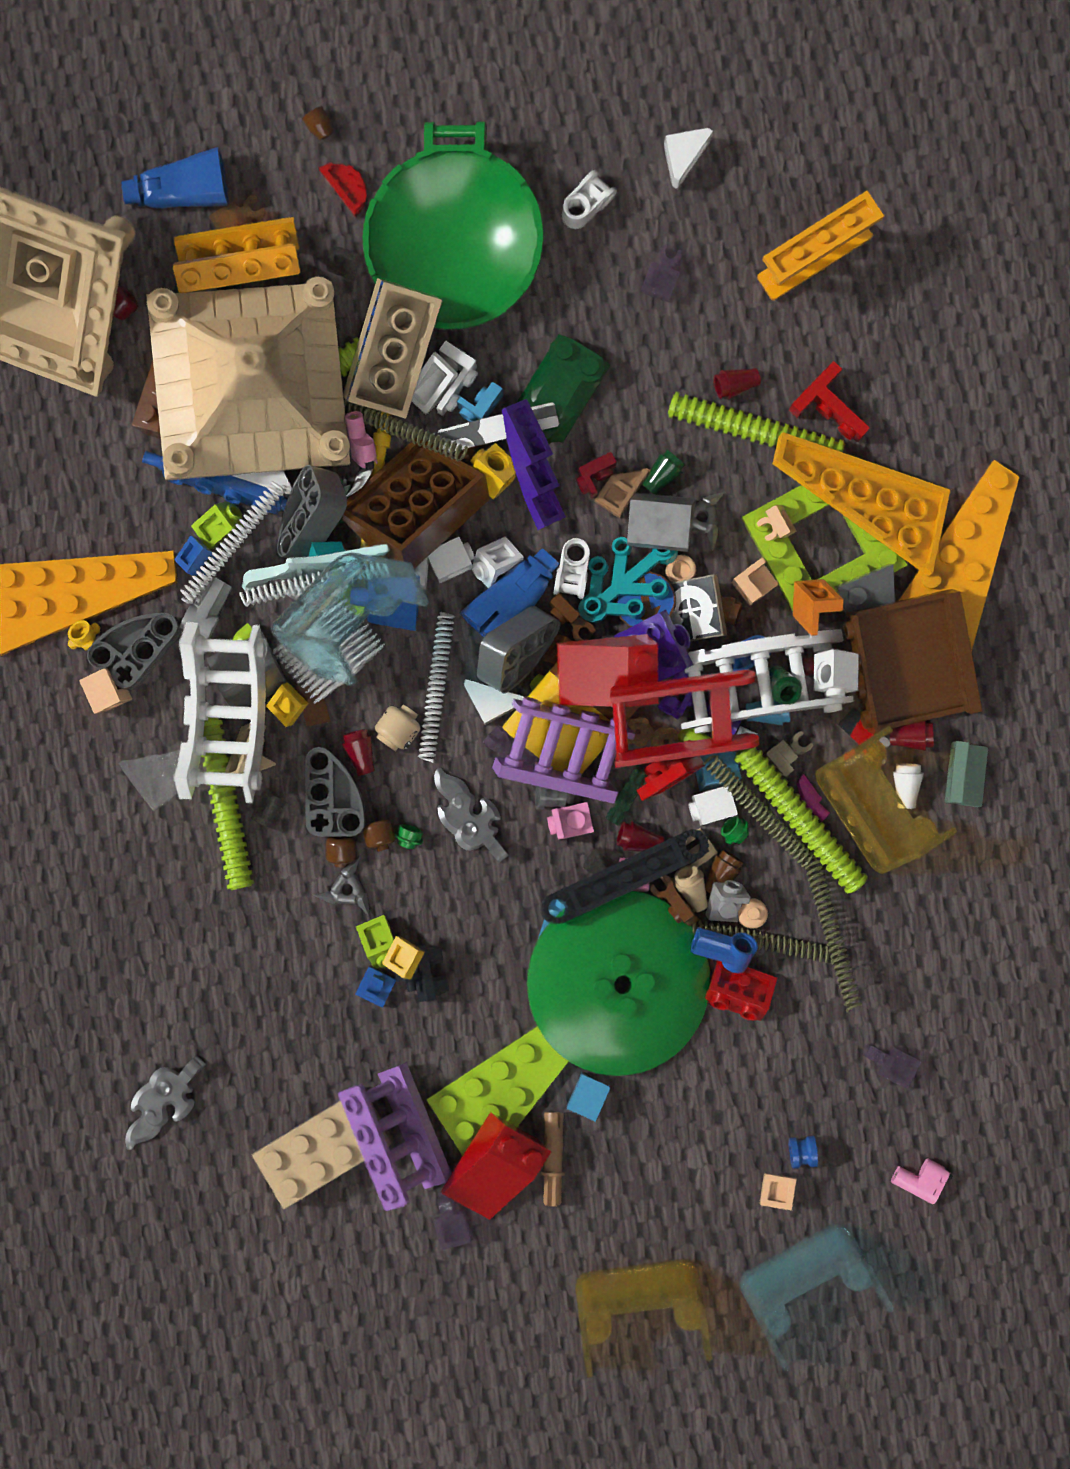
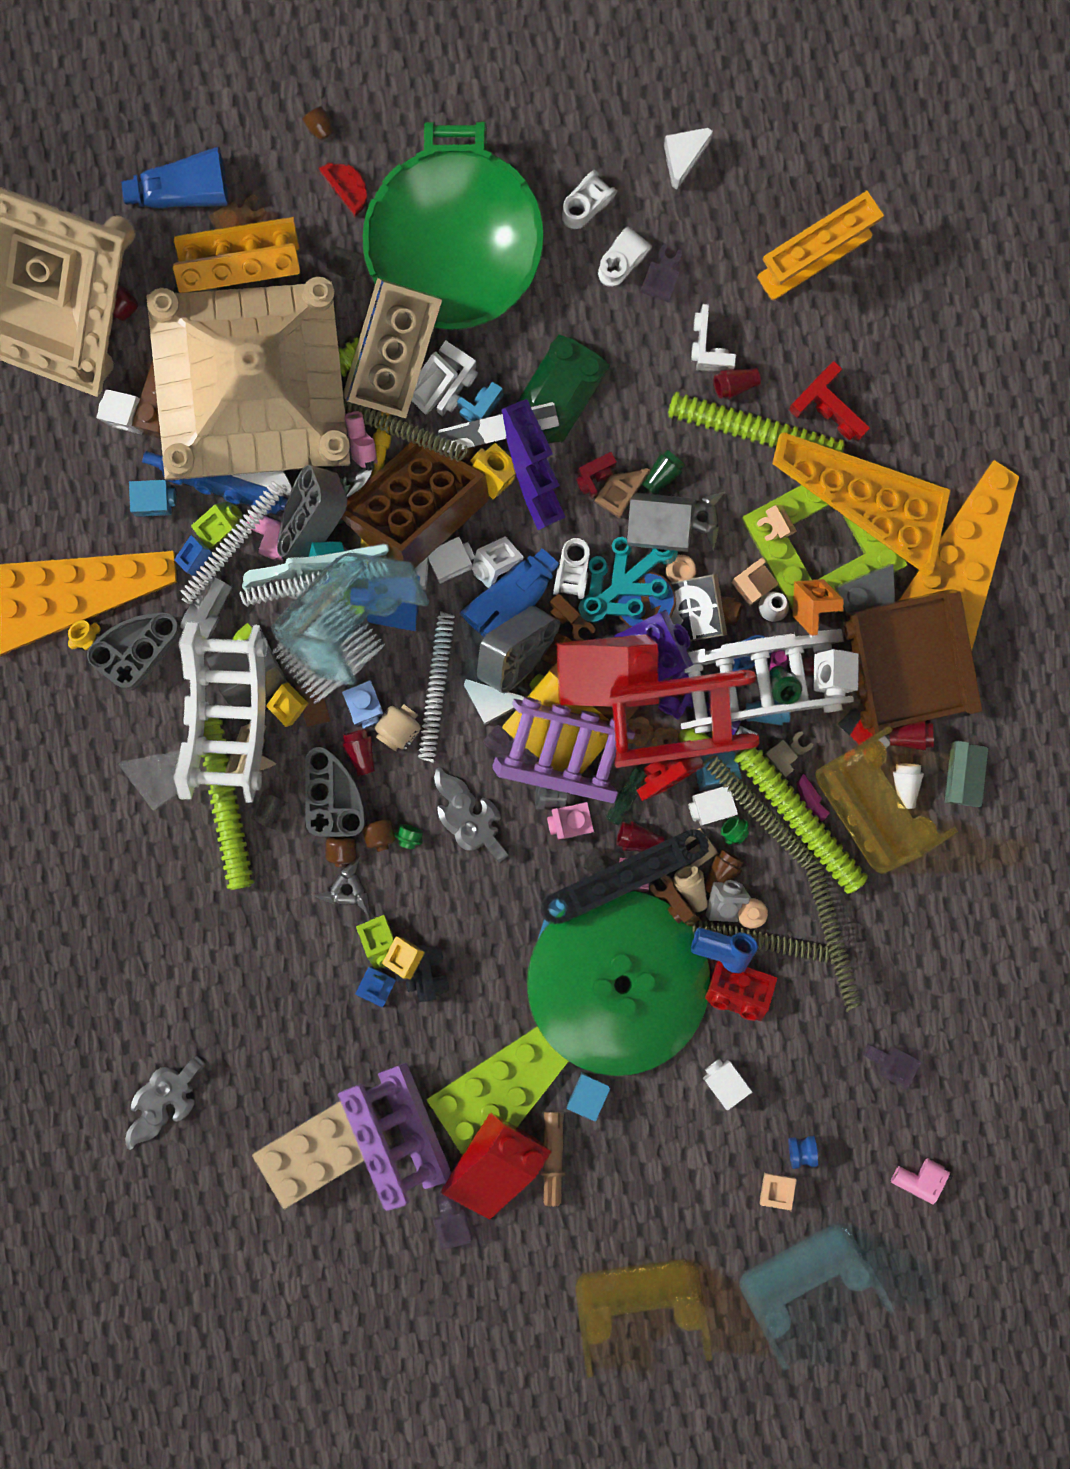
light nougat panel [79,668,132,714] -> none
none -> white brick [96,389,142,434]
none -> dark azure brick [129,480,176,517]
none -> bright pink piece [247,512,288,561]
none -> light blue bracket [342,681,384,729]
none -> white piece [598,227,652,287]
none -> white bracket [691,304,736,372]
none -> white brick [703,1059,752,1111]
none -> white cone [759,592,789,622]
none -> dark pink bar [768,650,789,681]

